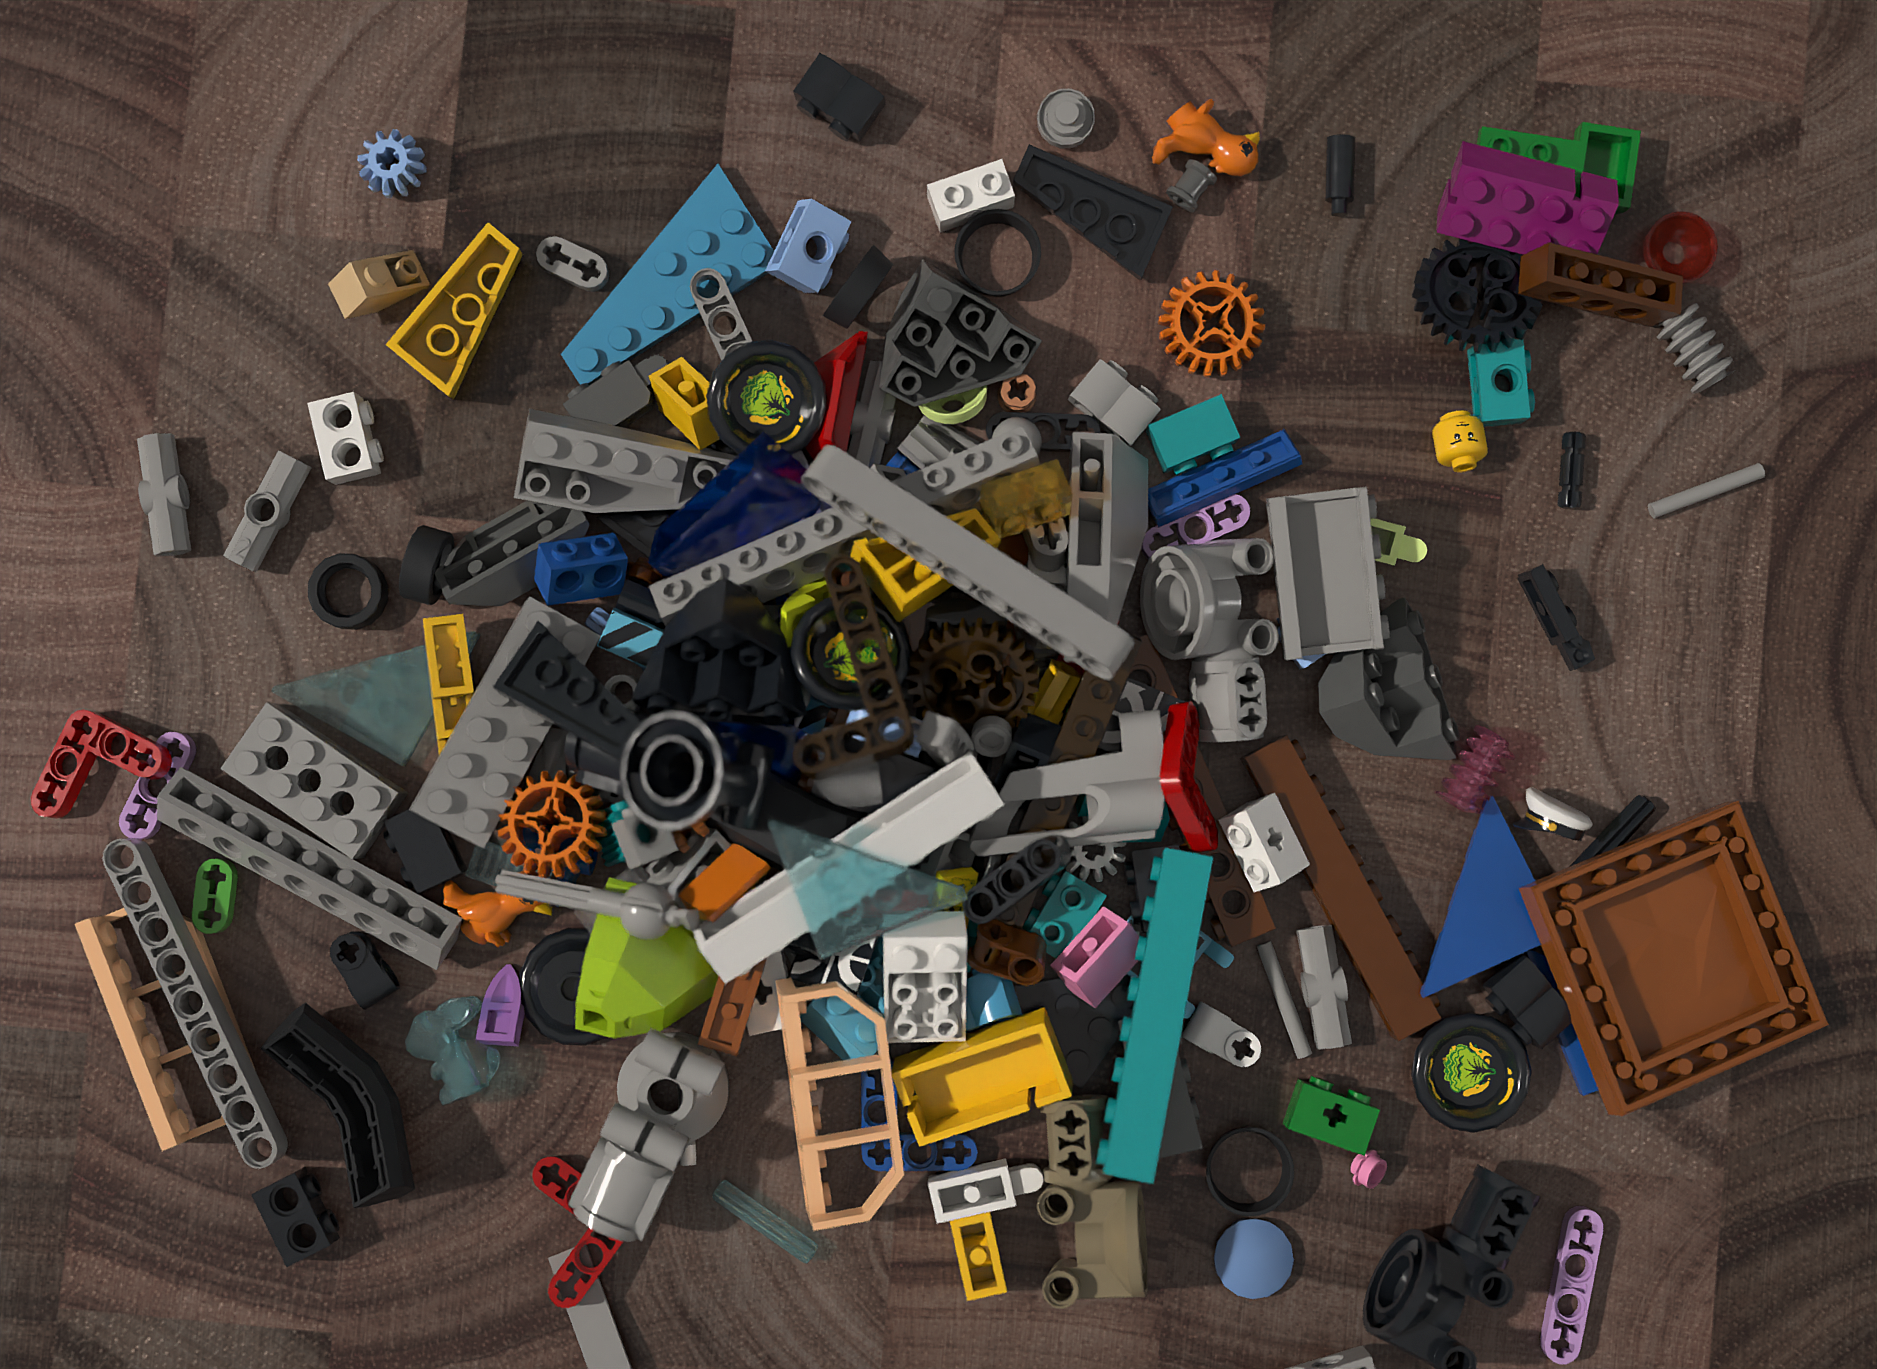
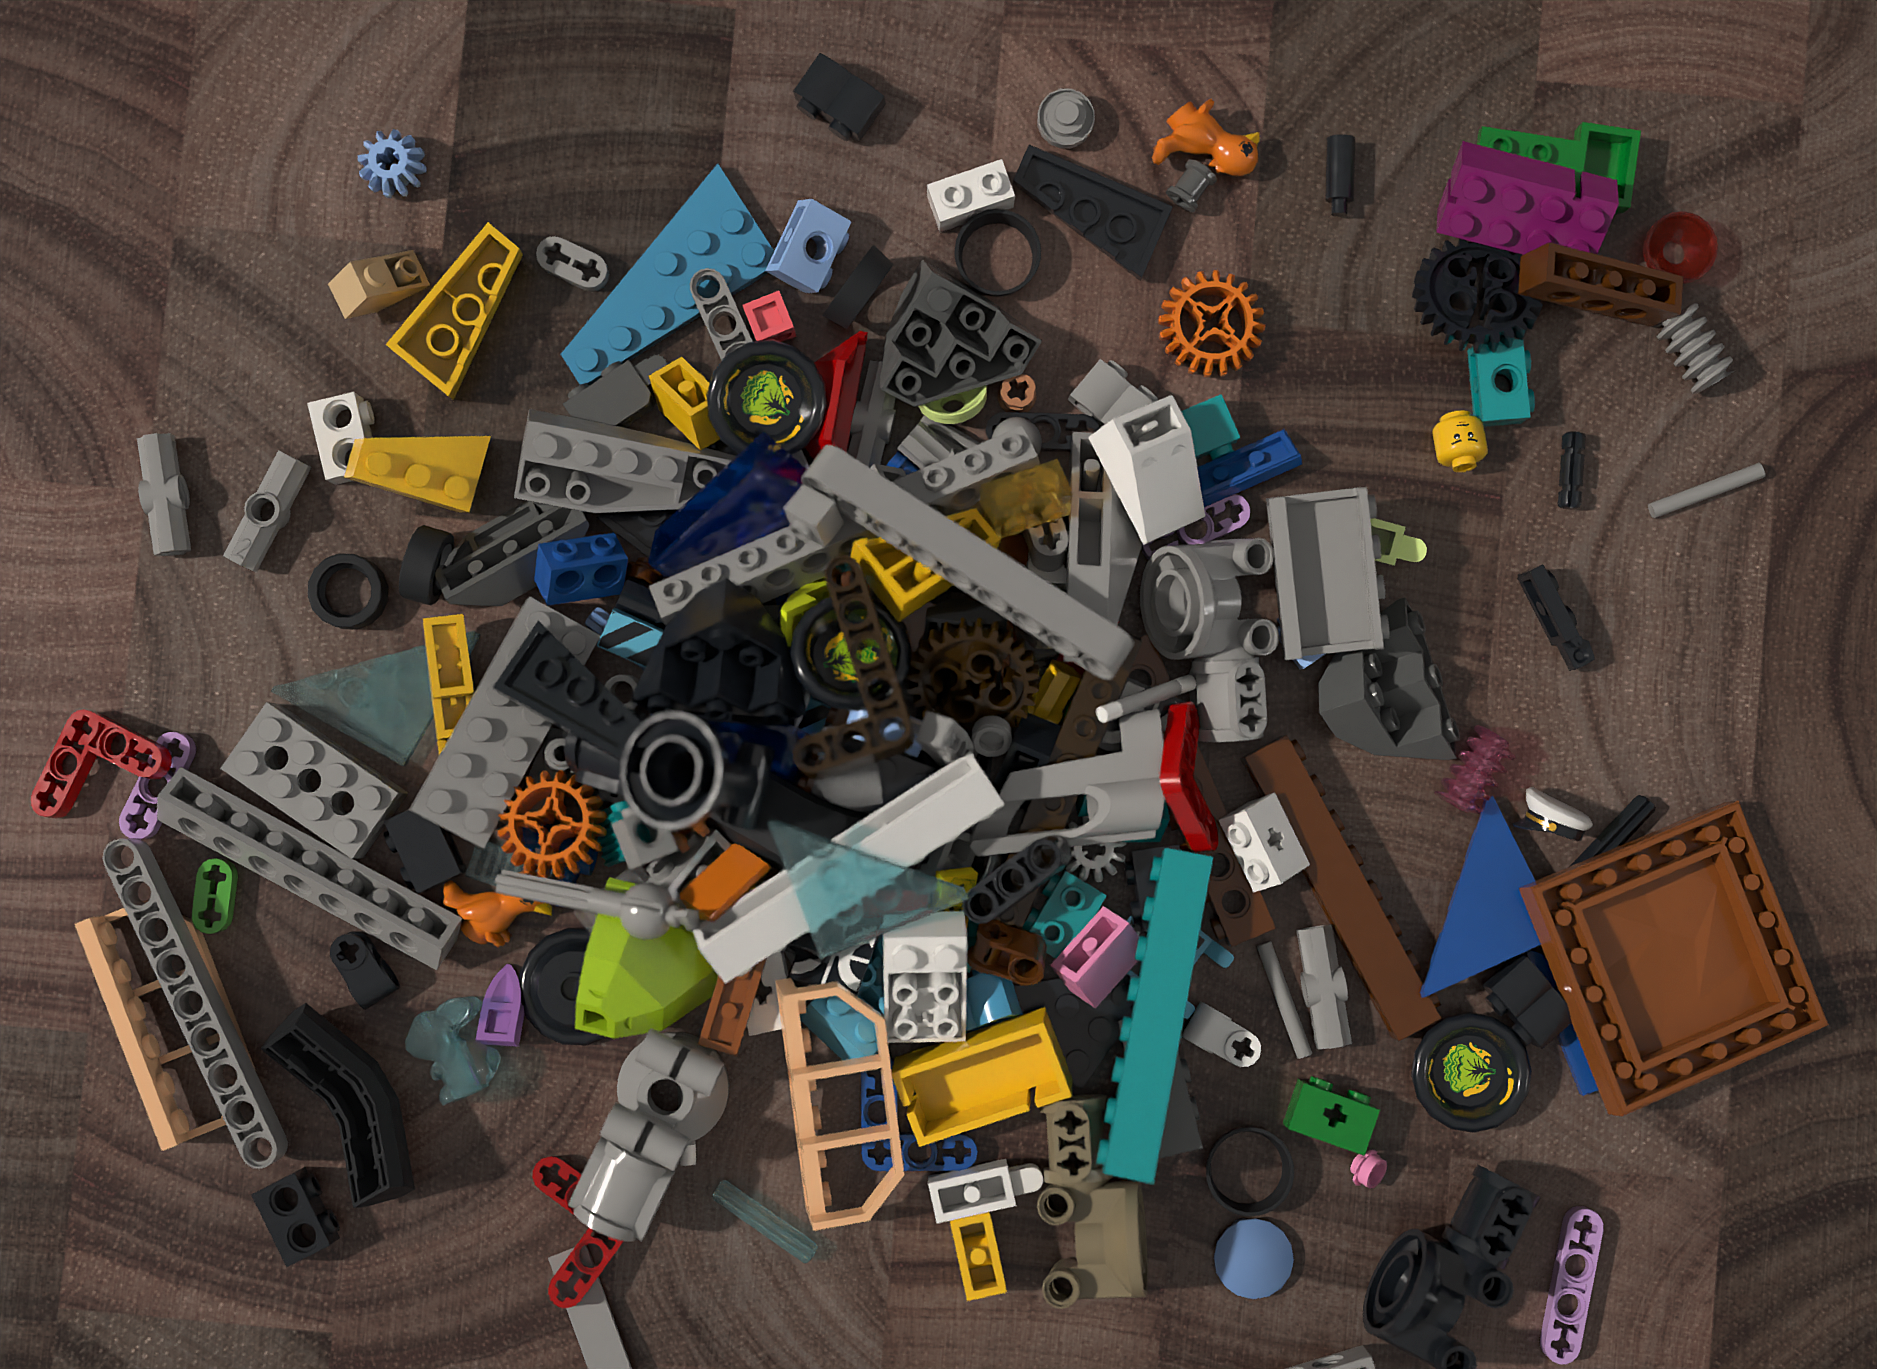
none -> yellow wedge [344,436,491,512]
none -> light grey pin [544,738,569,770]
none -> coral brick [742,291,796,342]
none -> light grey plate [783,484,844,547]
none -> white slope [1088,395,1205,545]
none -> light grey bar [1097,674,1196,722]

